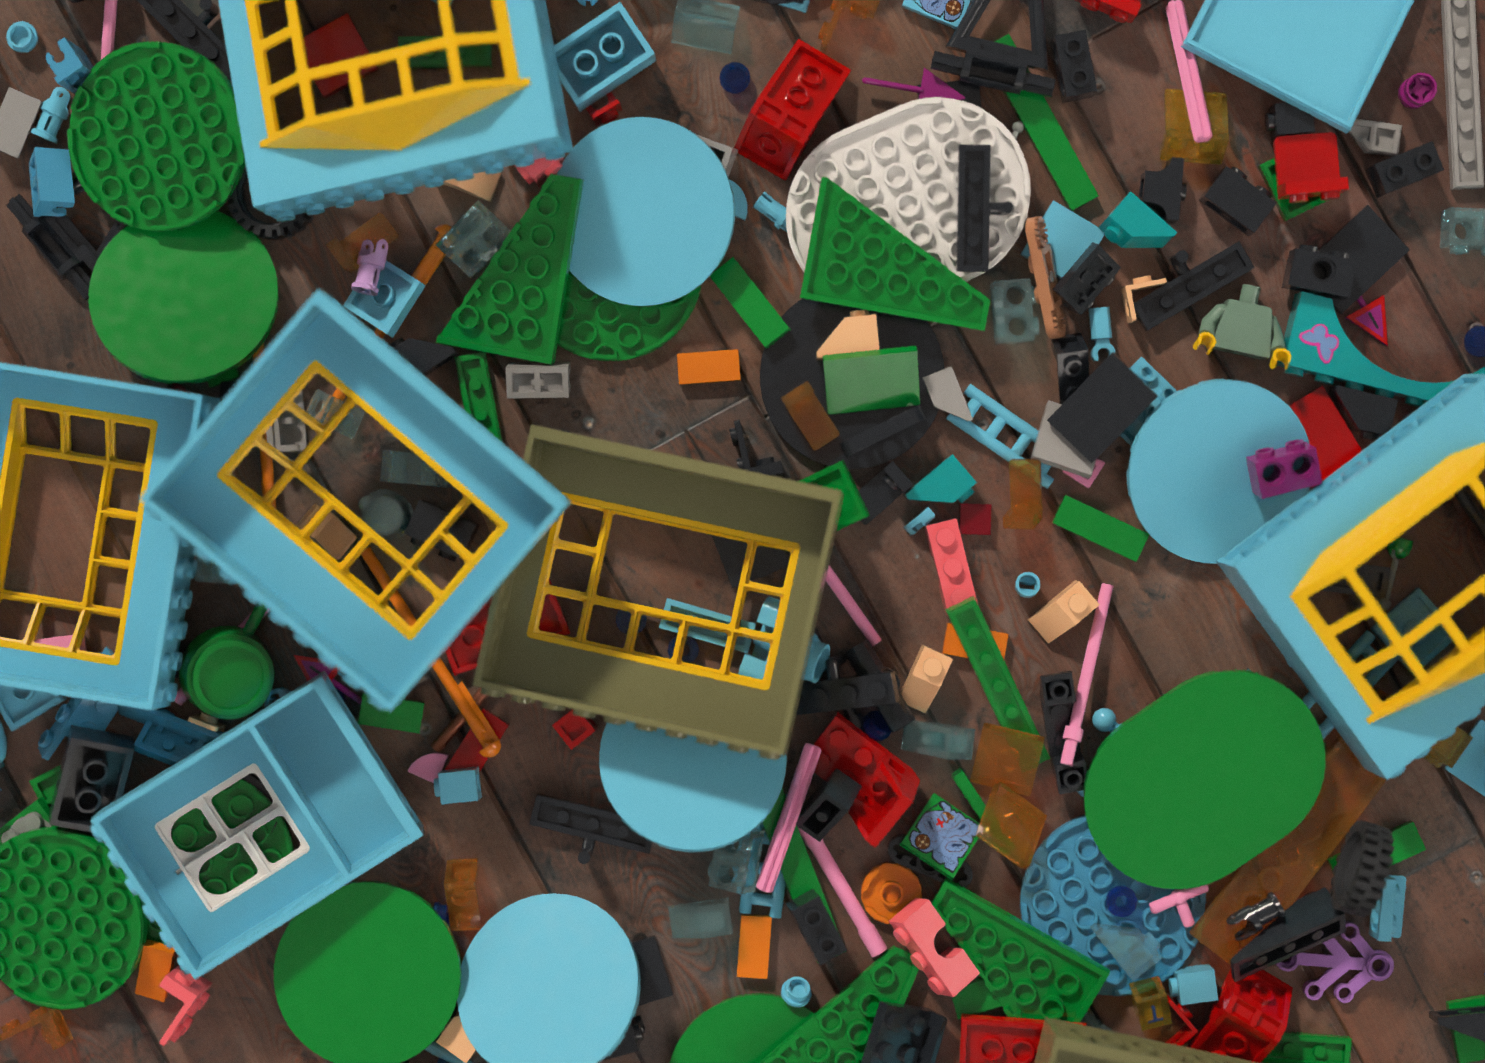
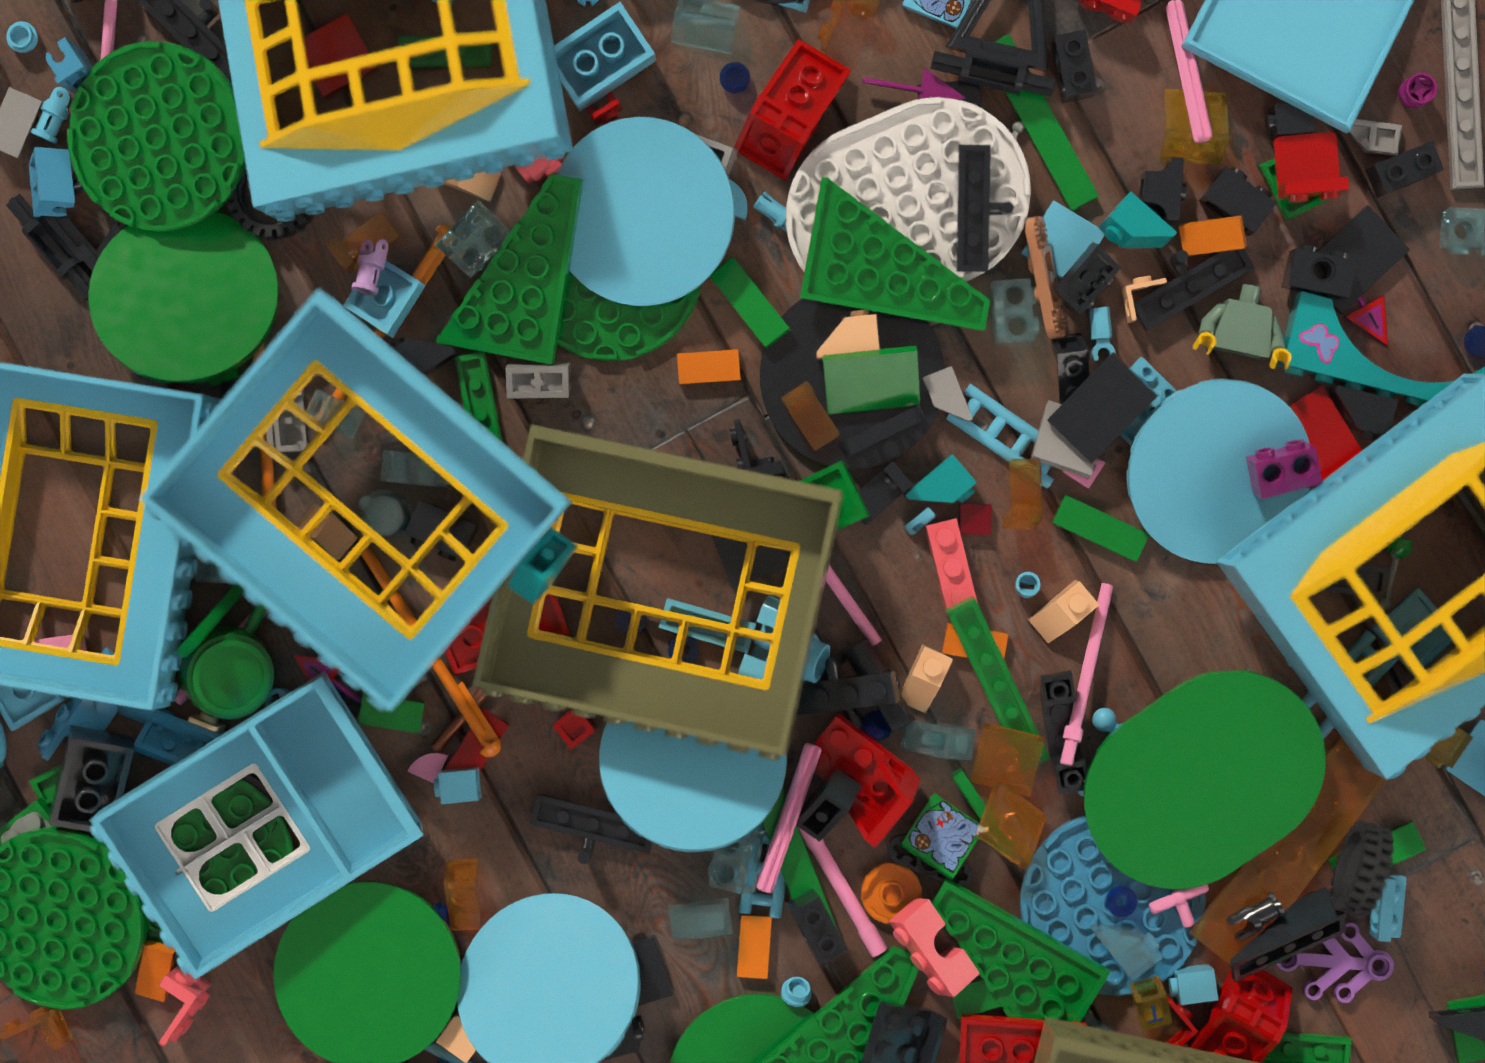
none -> green tile [176,582,245,658]
none -> teal slope [507,528,577,605]
none -> orange tile [1179,215,1247,256]

